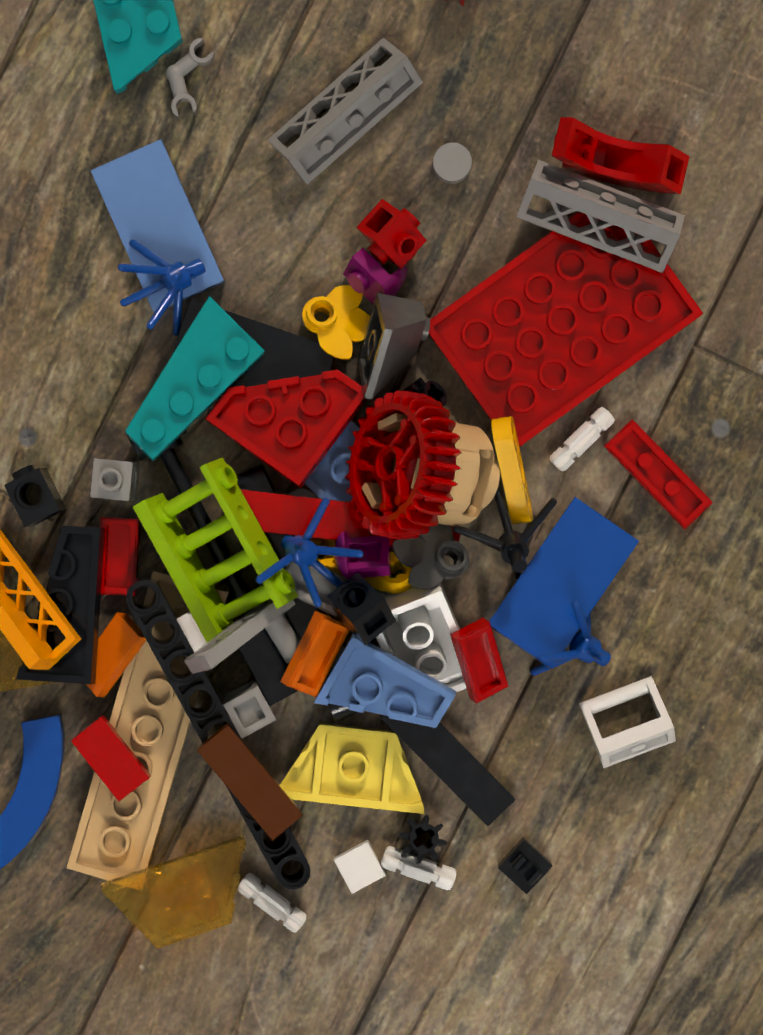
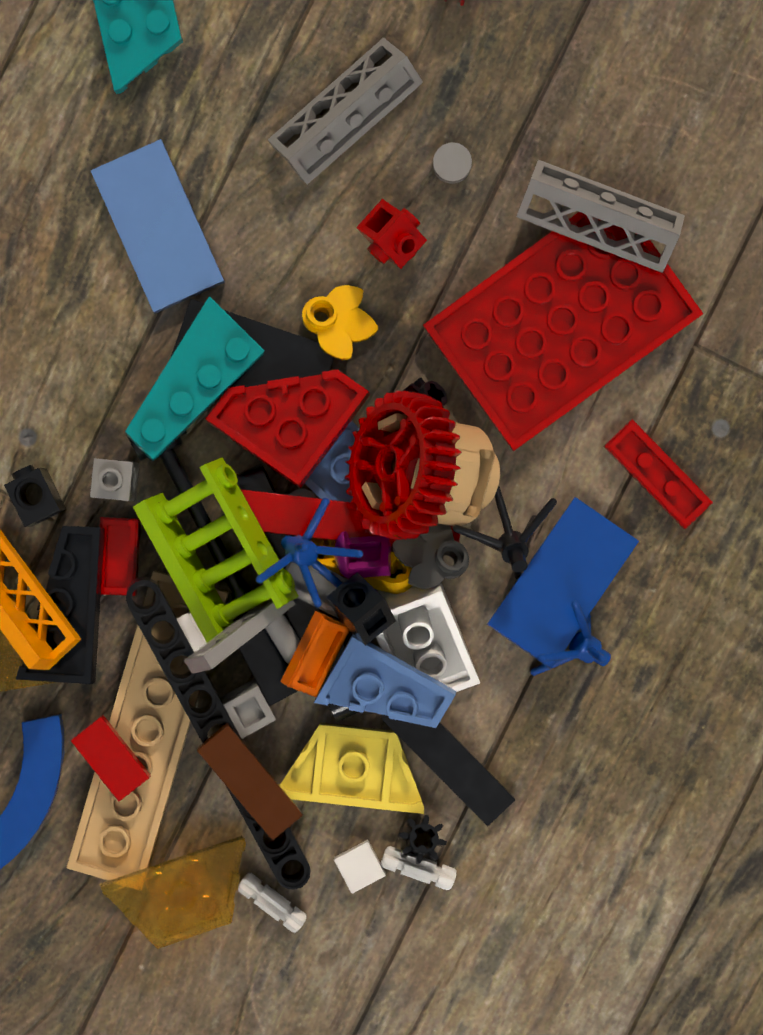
orange tile [86,612,146,697] -> none
blue plant [118,240,206,336] -> none
light grey arm [166,38,215,120] -> none
magenta plate [343,248,408,304] -> none
dark grey slope [358,293,430,400] -> none
red tile [450,618,509,704] -> none
yellow beam [491,416,533,525] -> none
black tile [497,837,553,894] -> none
white axle [549,407,615,471] -> none
red arch [551,117,690,194] -> none
white tile [579,676,676,768] -> none

